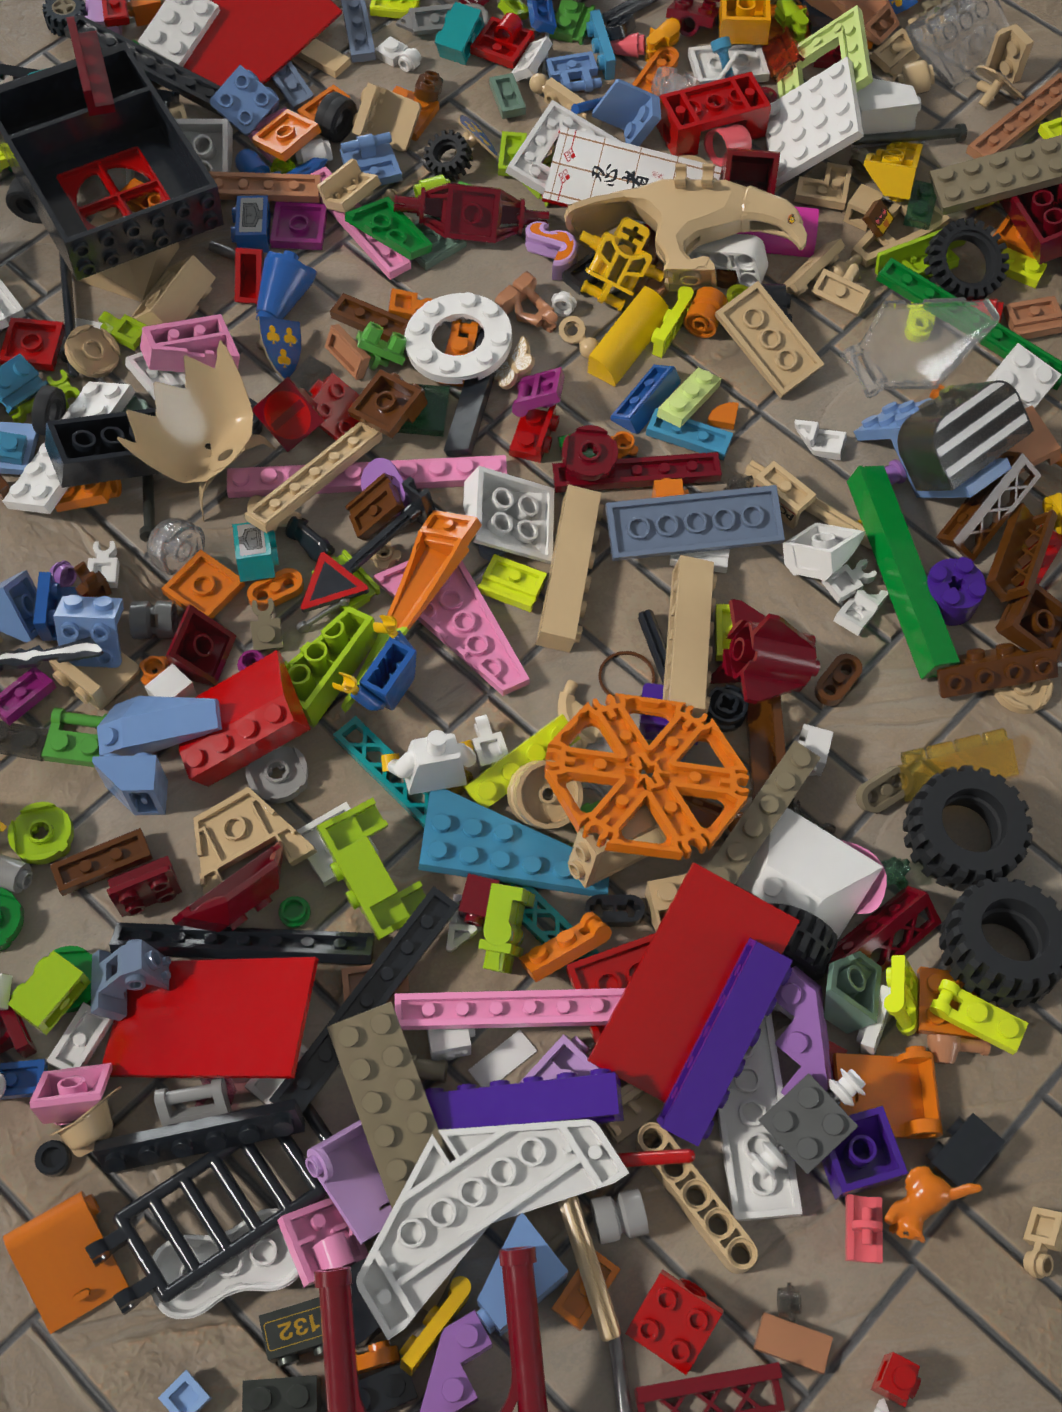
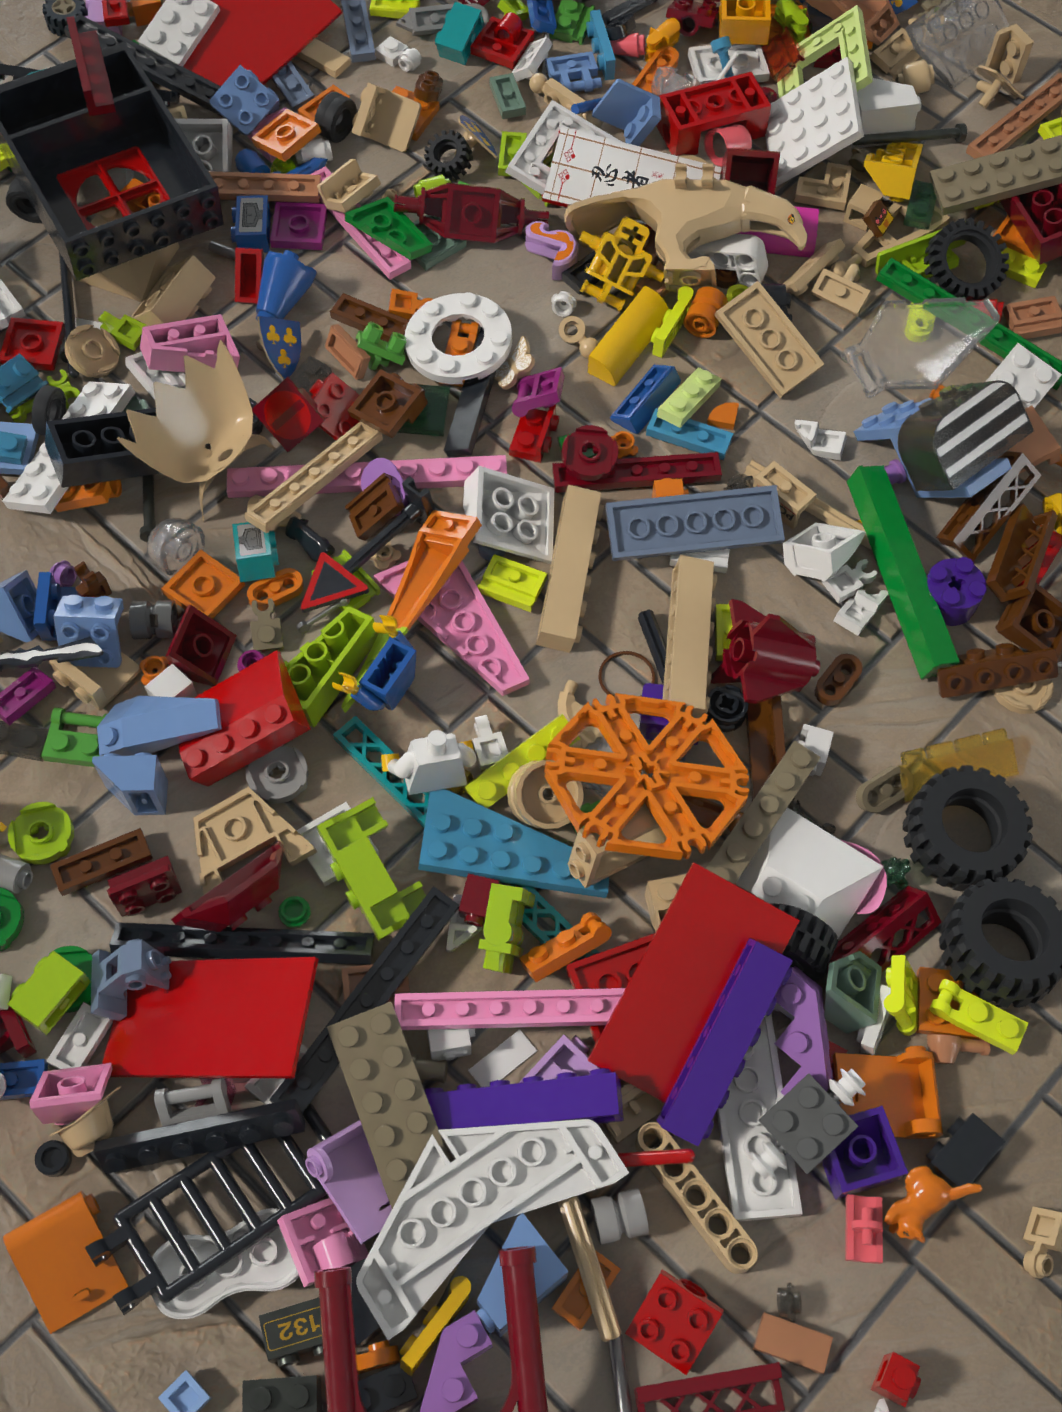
white plate [87,541,120,588] -> none
medium blue plate [339,132,403,186] -> none
nougat piece [494,271,558,333] -> none
black beam [584,894,645,927] -> none

